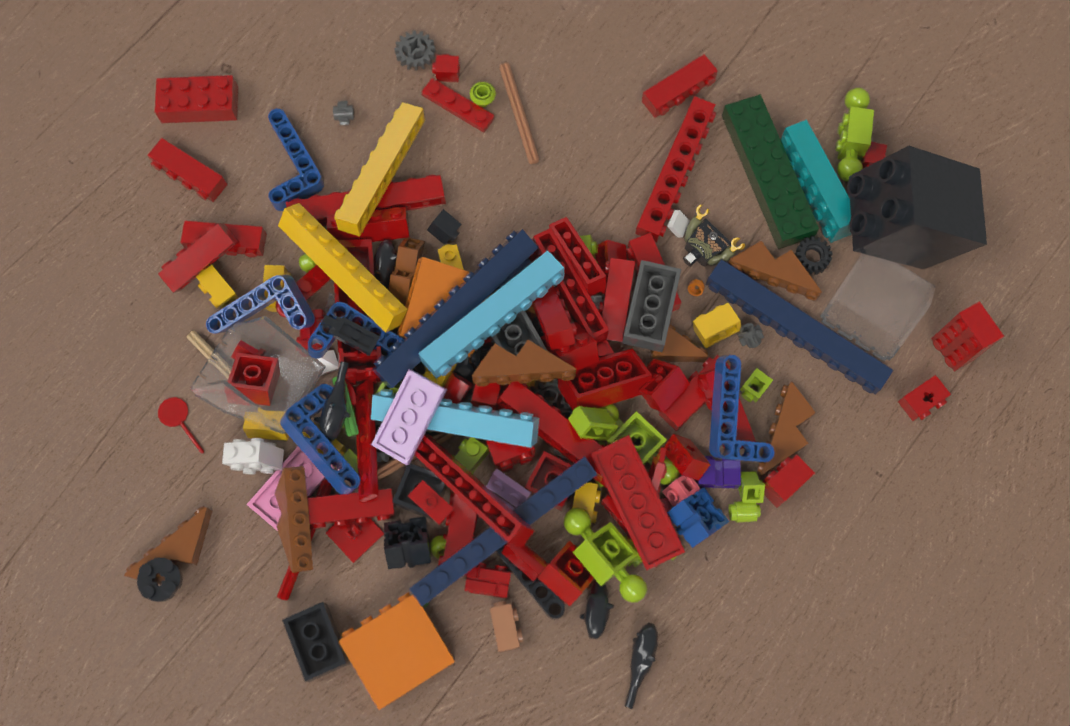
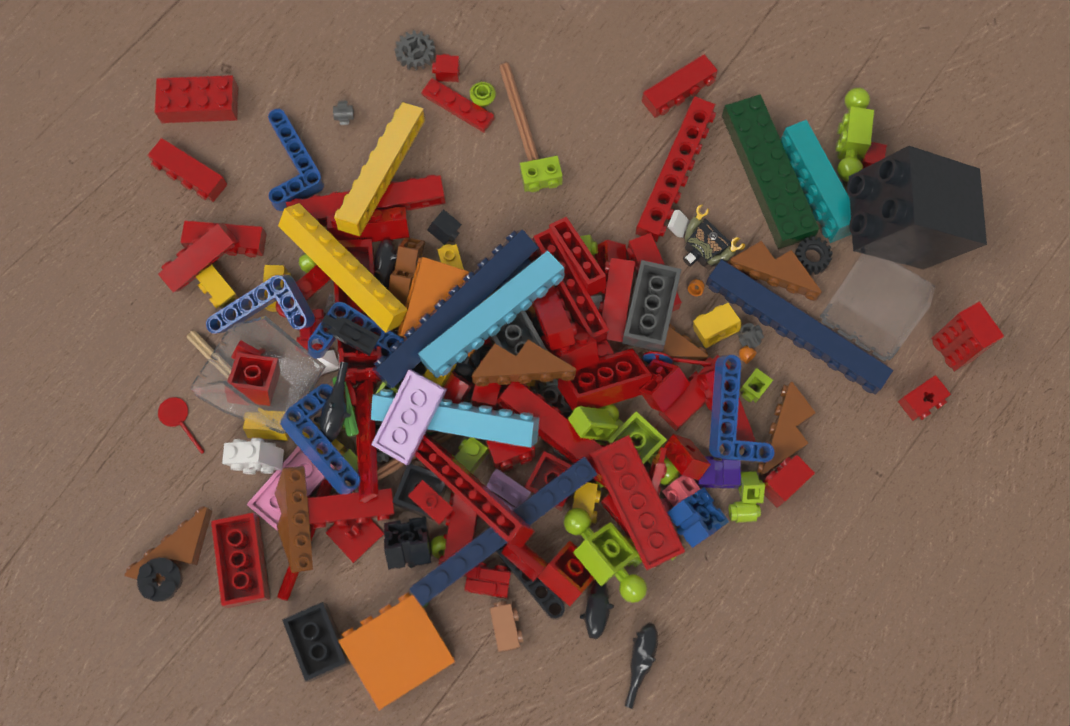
none -> red brick [211,513,270,608]
none -> lime brick [520,156,563,192]
none -> piece [642,352,712,366]
none -> orange hinge [739,346,757,364]

